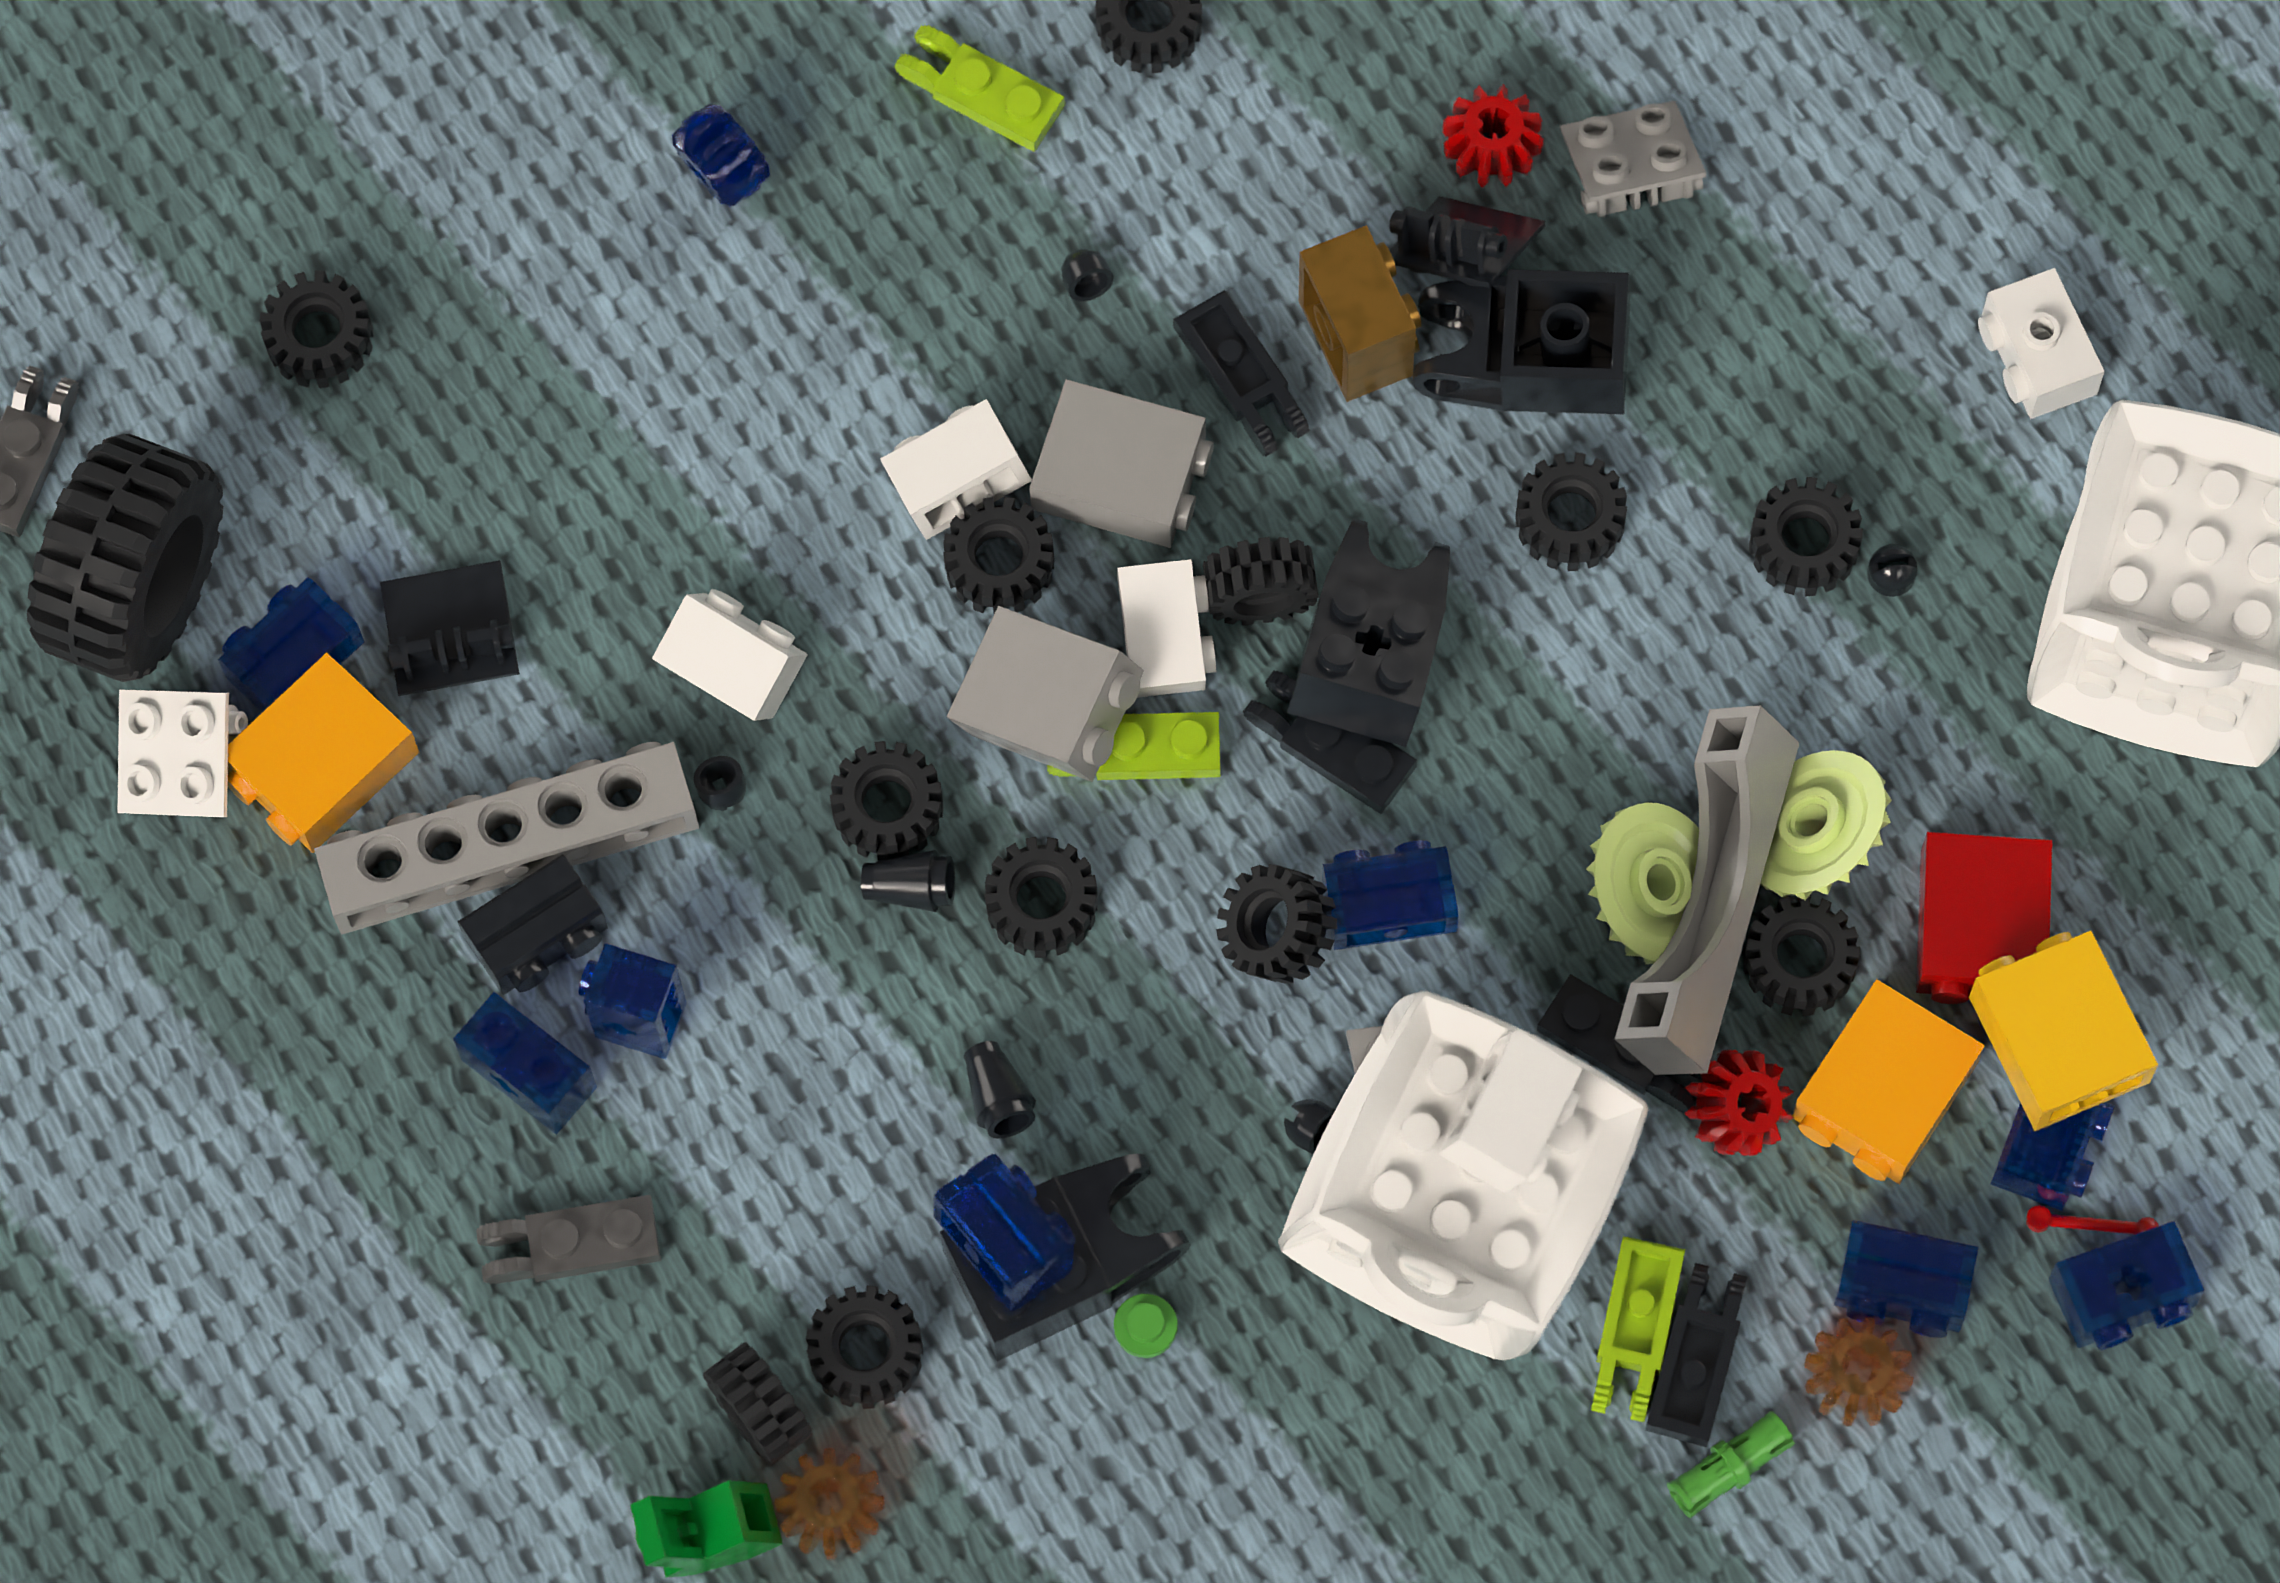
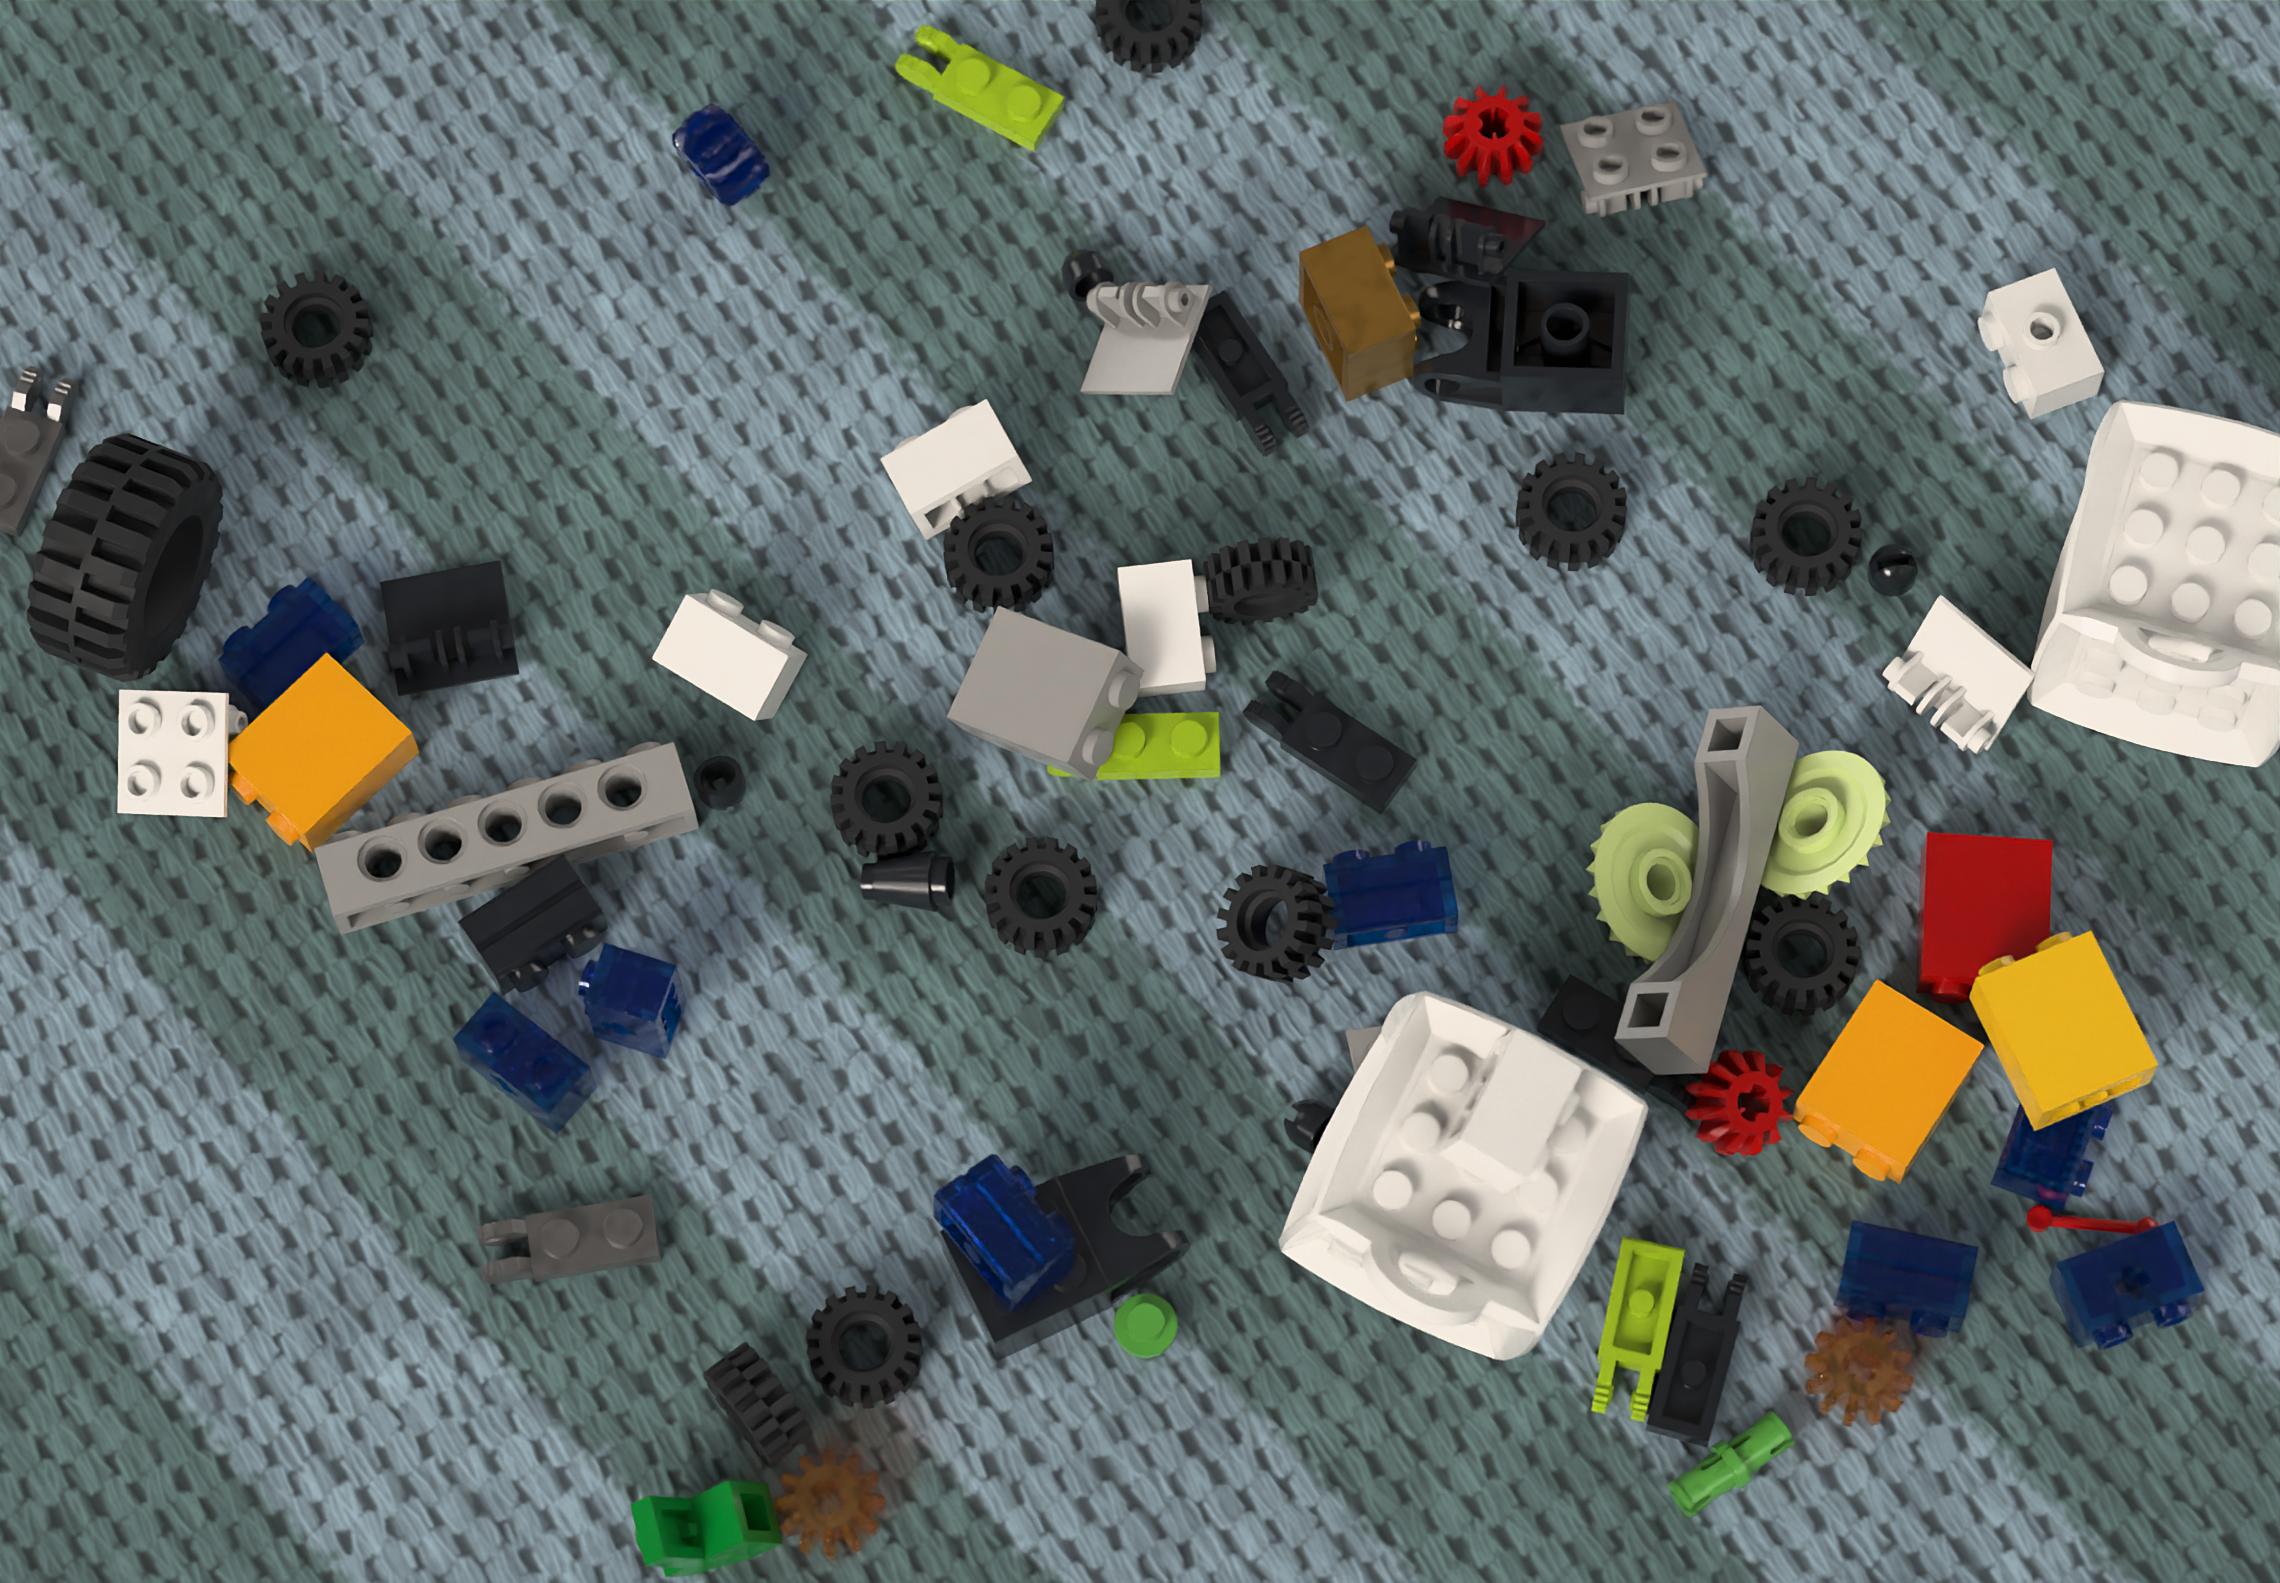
black cone [964,1041,1036,1139] -> none
light grey brick [1030,379,1214,548] -> none
black brick [1287,518,1450,747] -> none
none -> light grey hinge [1080,281,1212,395]
none -> white hinge [1882,595,2036,755]

